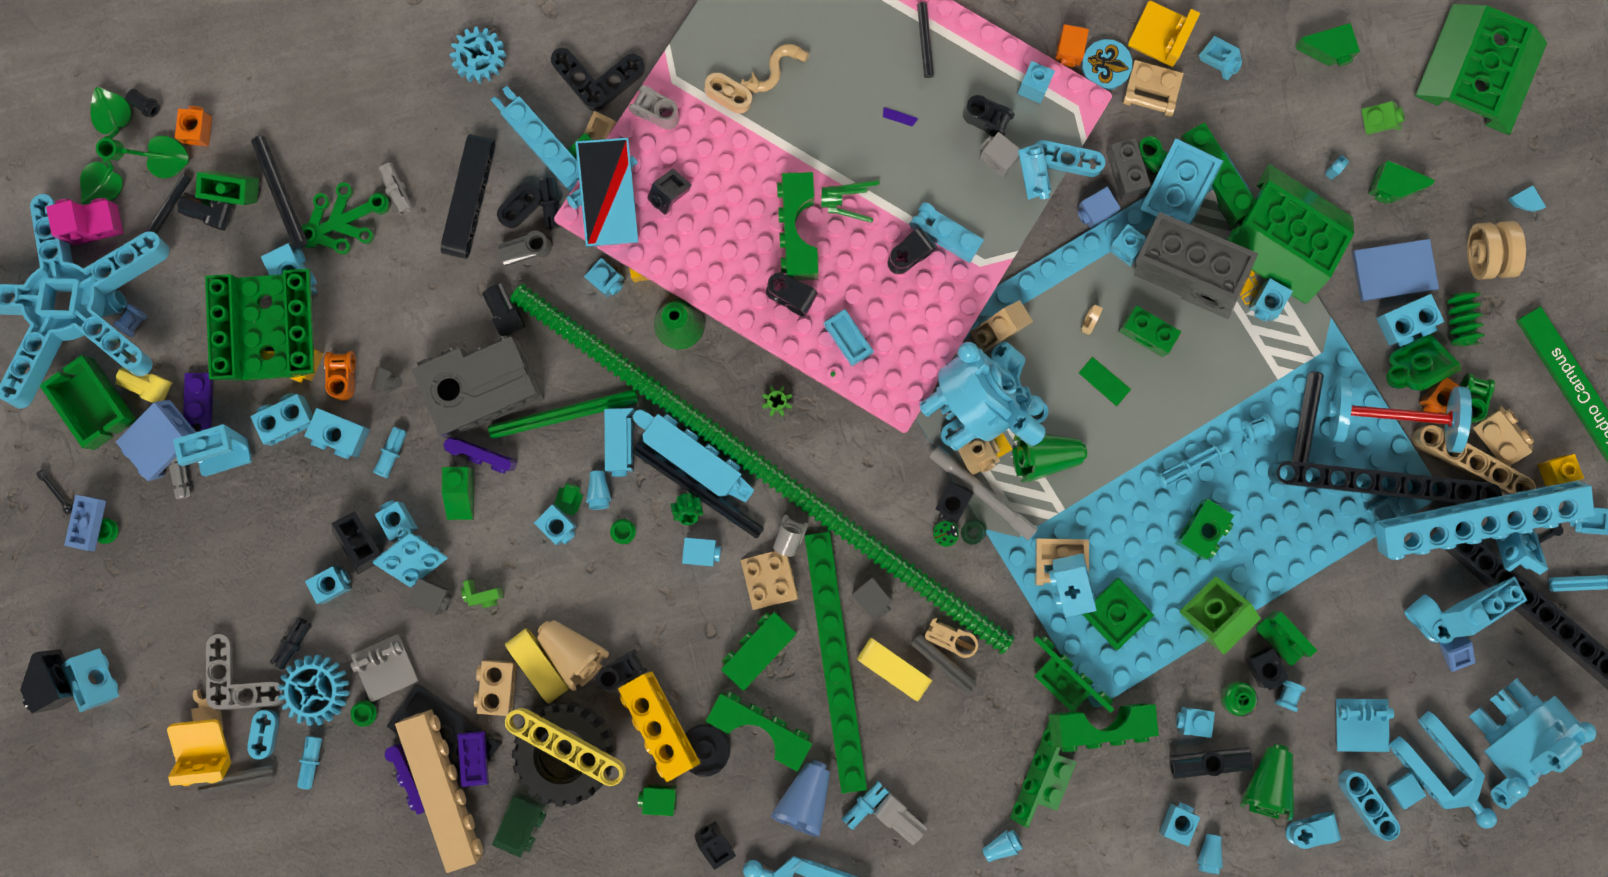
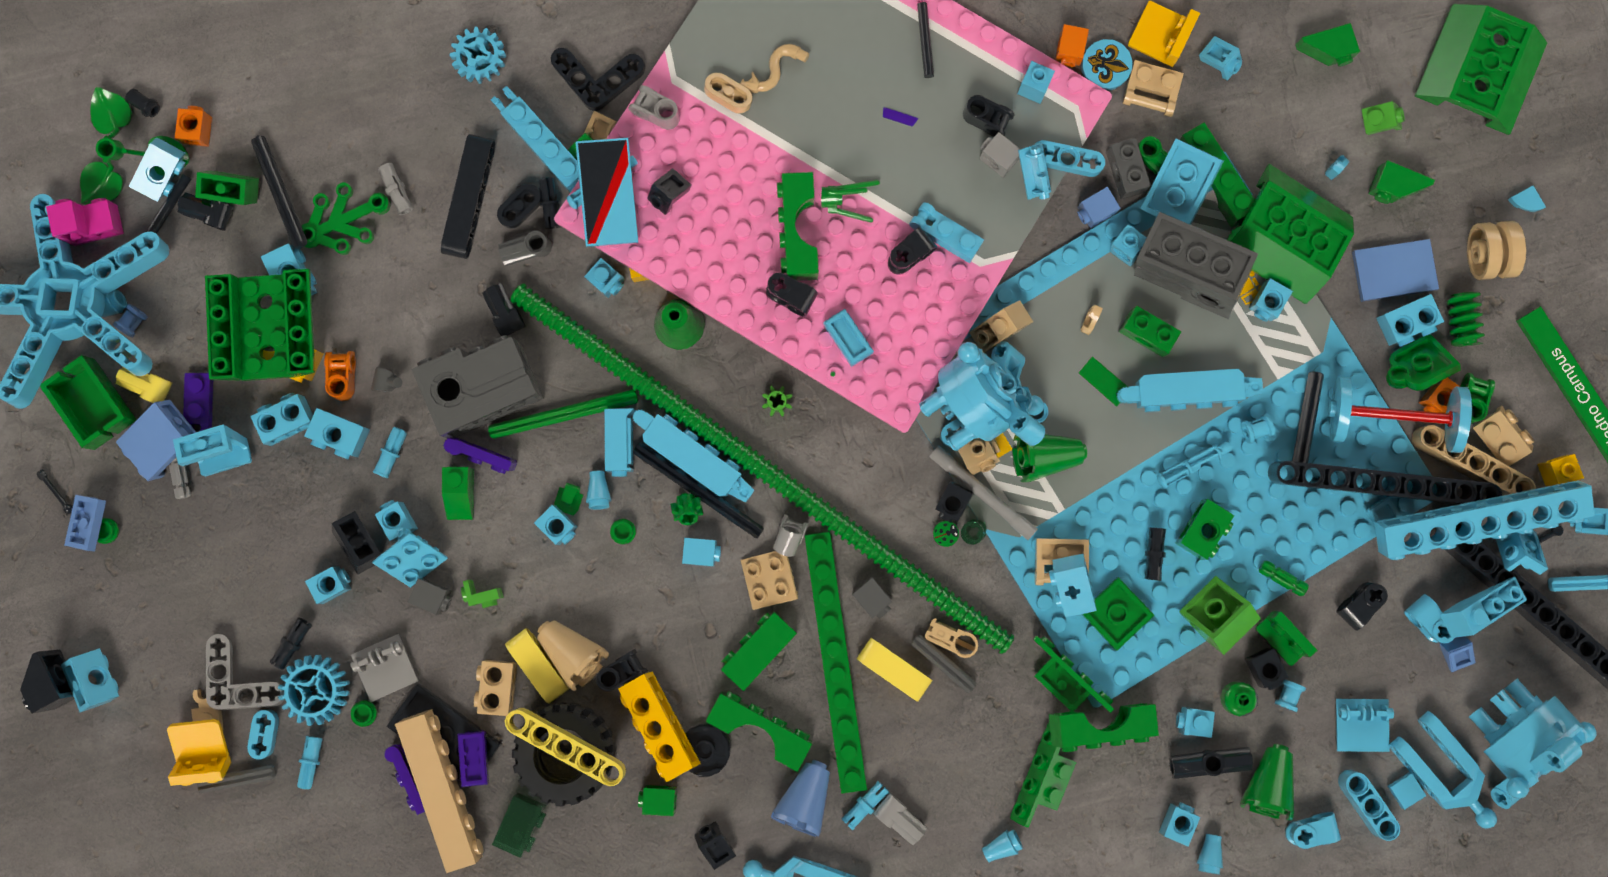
none -> brick [129,138,186,202]
none -> medium azure hinge [1116,369,1263,412]
none -> black pin [1144,527,1166,581]
none -> green axle [1258,561,1309,596]
none -> black piece [1336,582,1388,631]

